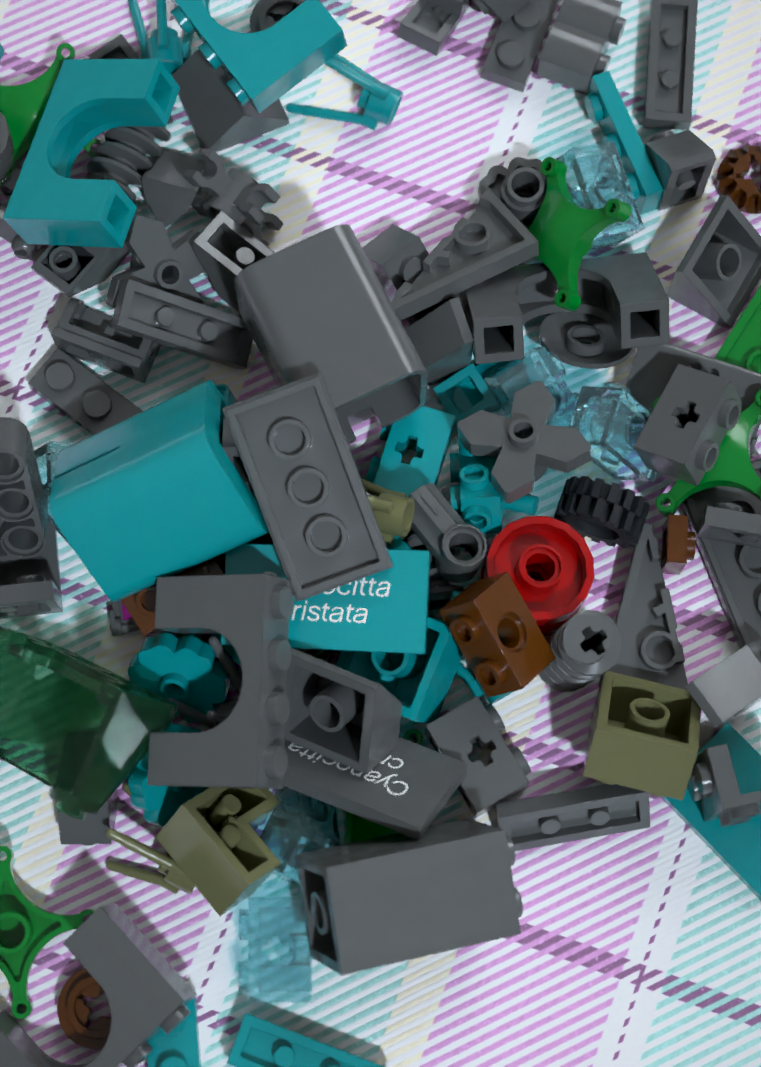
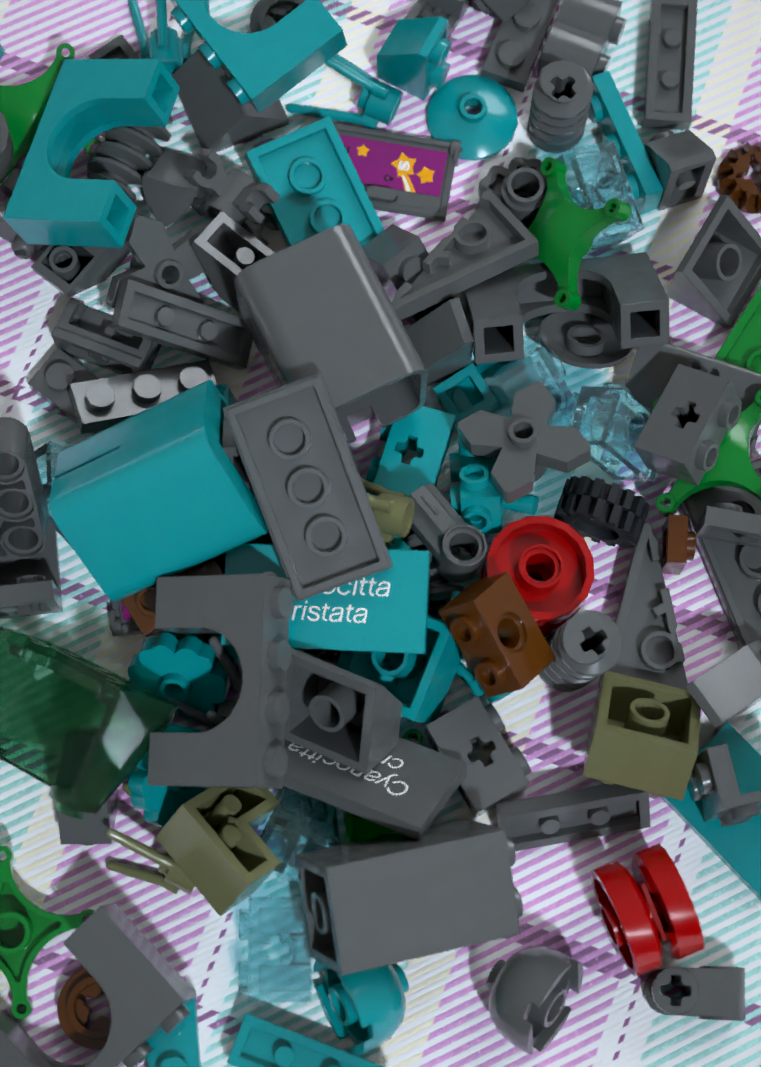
none -> plate [69,360,217,434]
none -> teal plate [244,116,385,248]
none -> teal cylinder [313,960,409,1056]
none -> door [332,120,462,221]
none -> teal slope [377,16,452,101]
none -> teal dish [427,75,518,161]
none -> dark grey cylinder [487,946,584,1055]
none -> dark grey piece [527,60,593,153]
none -> red wheel [590,843,704,977]
none -> dark grey piece [643,966,745,1021]

